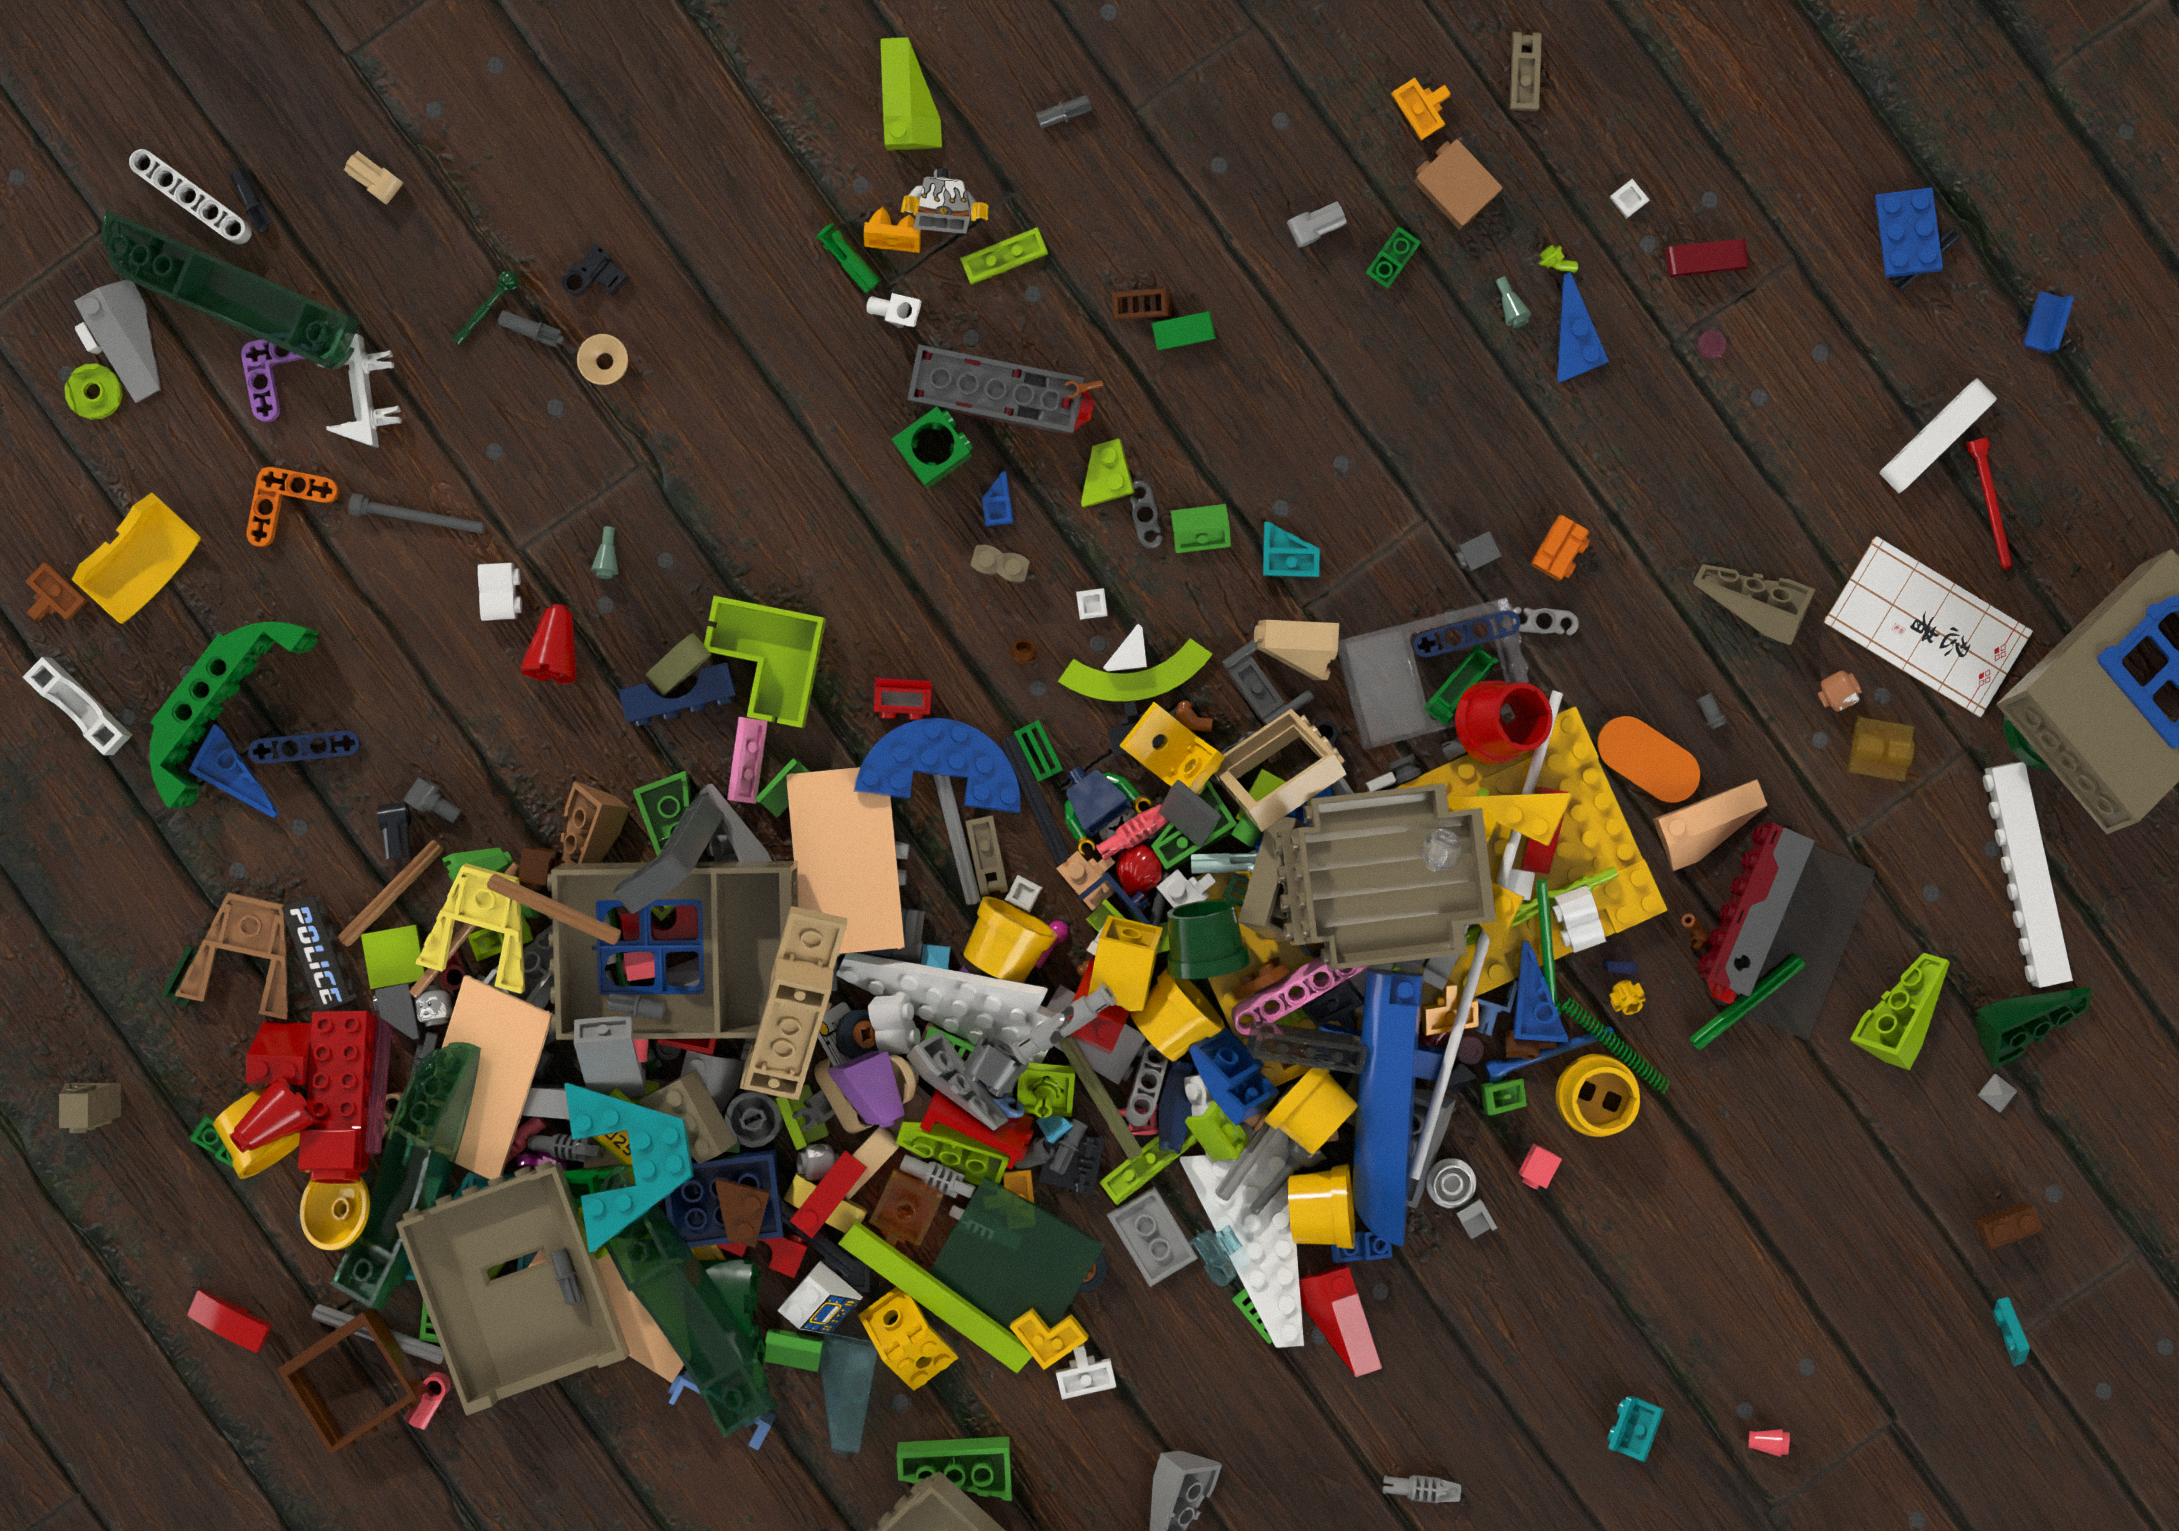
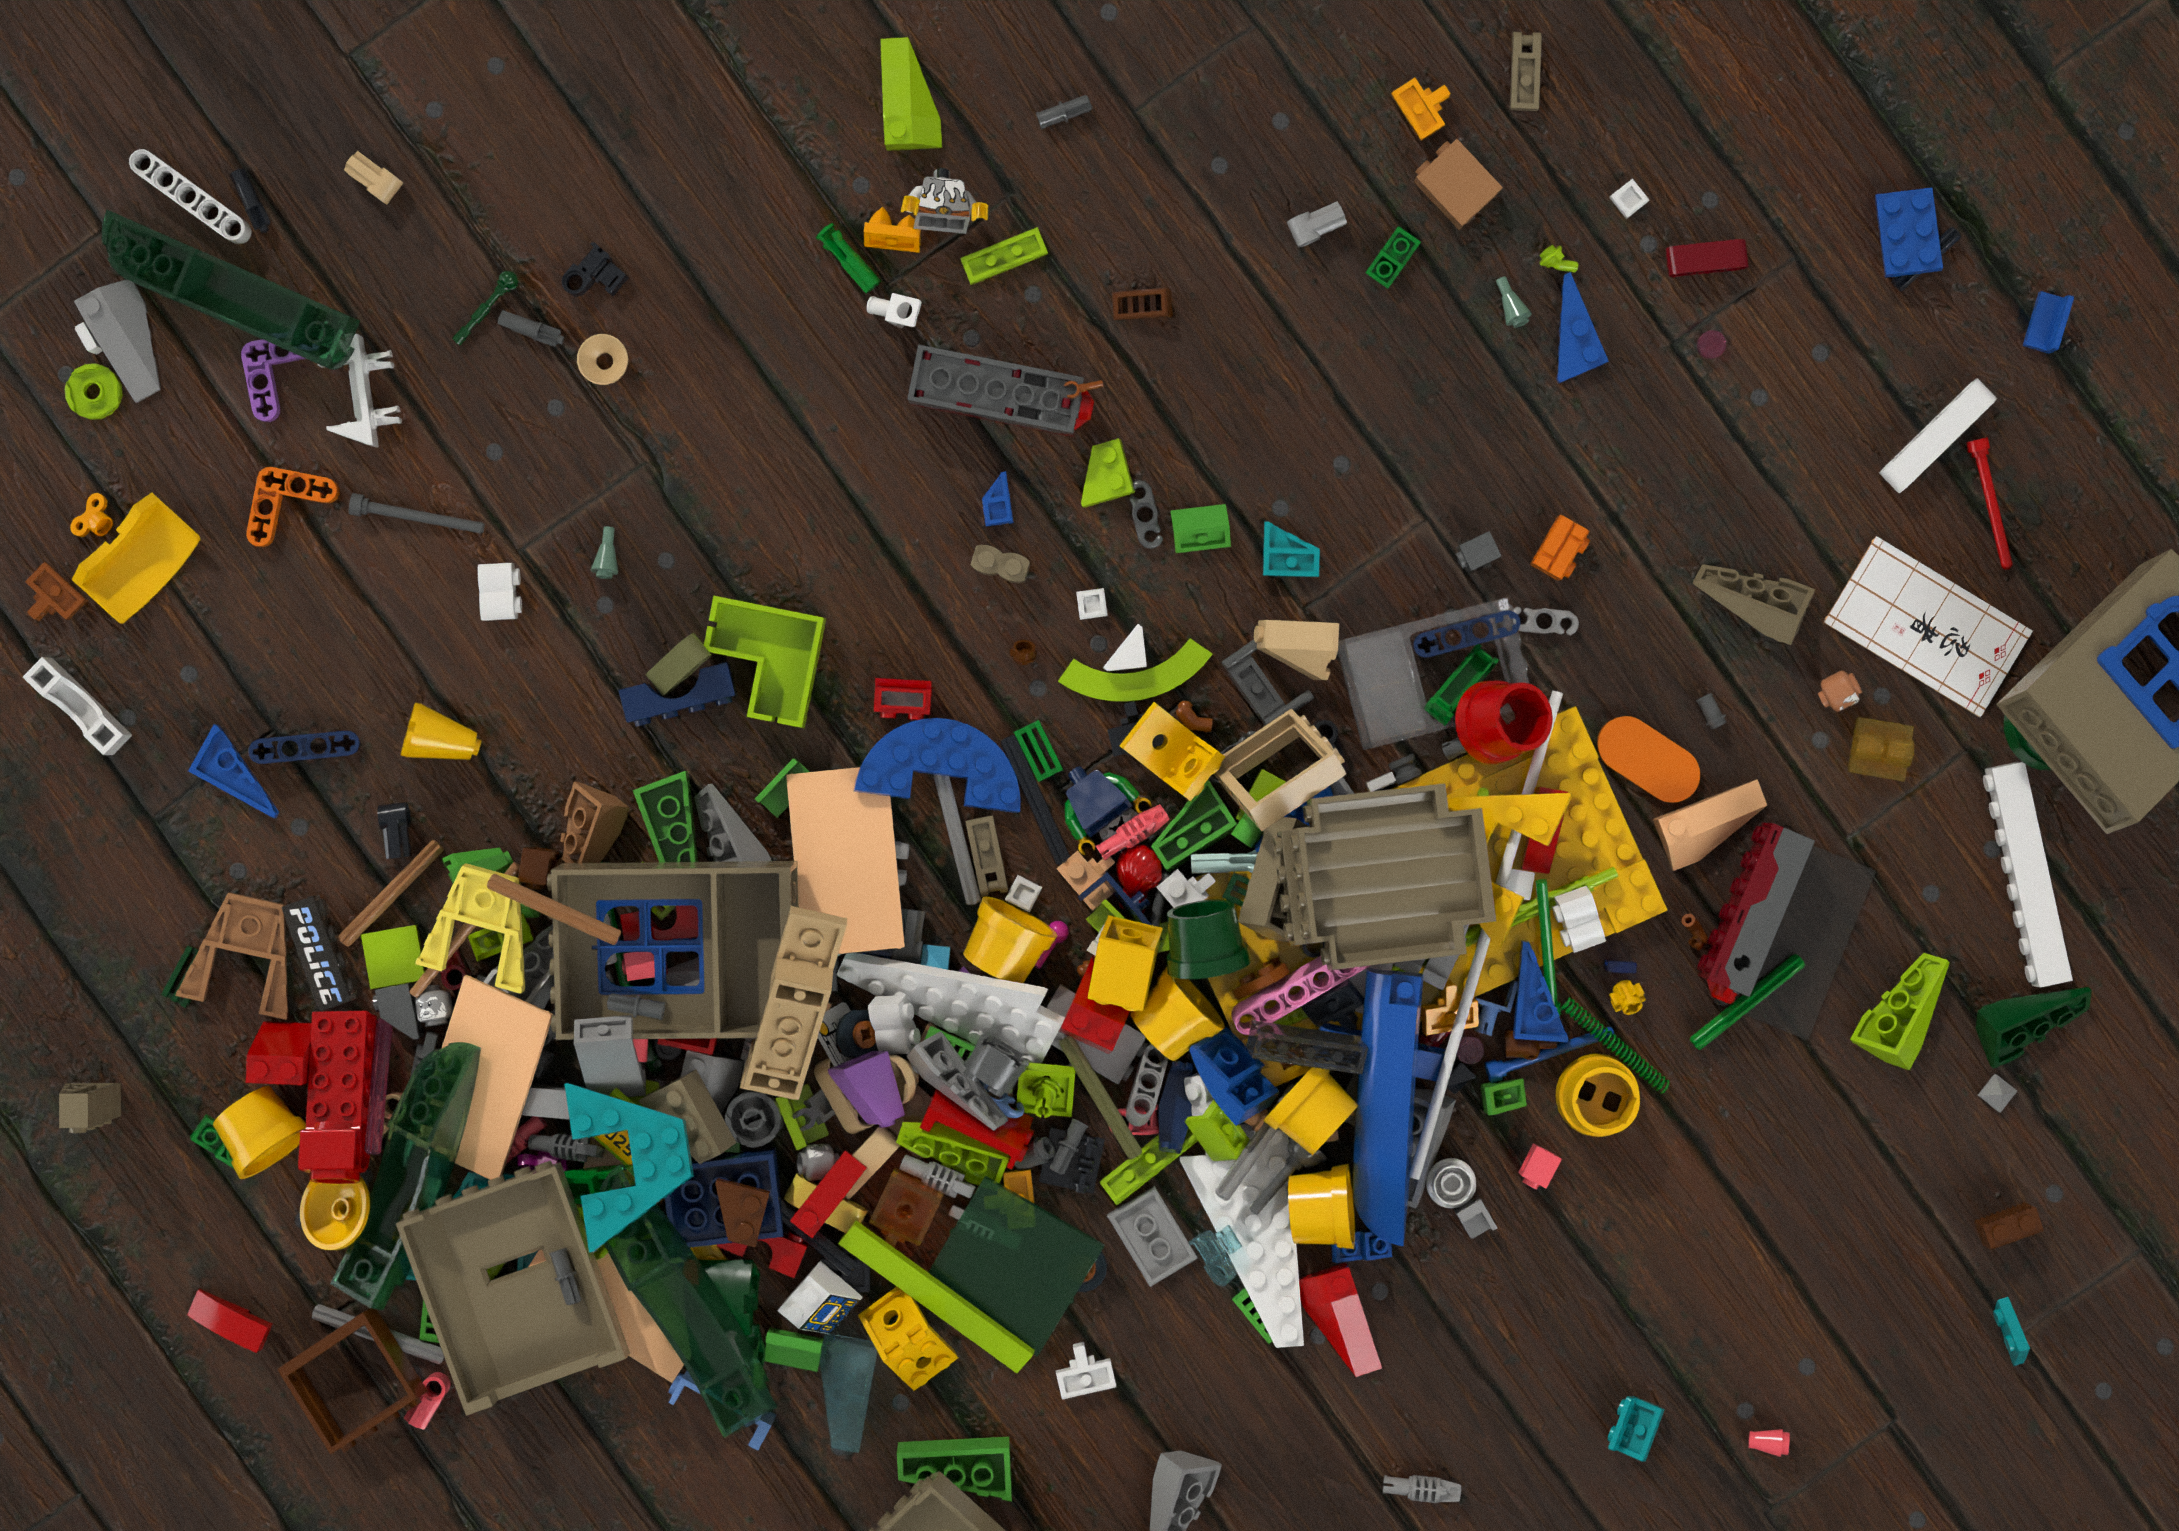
green slope [150,621,320,808] -> none
red cone [230,1077,314,1153] -> none
dark grey pin [404,776,462,824] -> none
red cone [520,604,577,684] -> none
dark grey beam [613,793,724,914] -> none
bright pink plate [727,717,768,804] -> none
green brick [892,407,973,489] -> none
yellow plate [1010,1308,1089,1370] -> none
light grey piece [1011,982,1117,1065] -> none
medium azure tile [1036,1115,1073,1143] -> none
green slope [1152,311,1216,351] -> none
dark grey tile [1158,780,1221,848] -> none
clear head [1420,828,1462,873] -> none
none -> light orange piece [70,493,113,537]
none -> yellow cone [401,703,481,760]

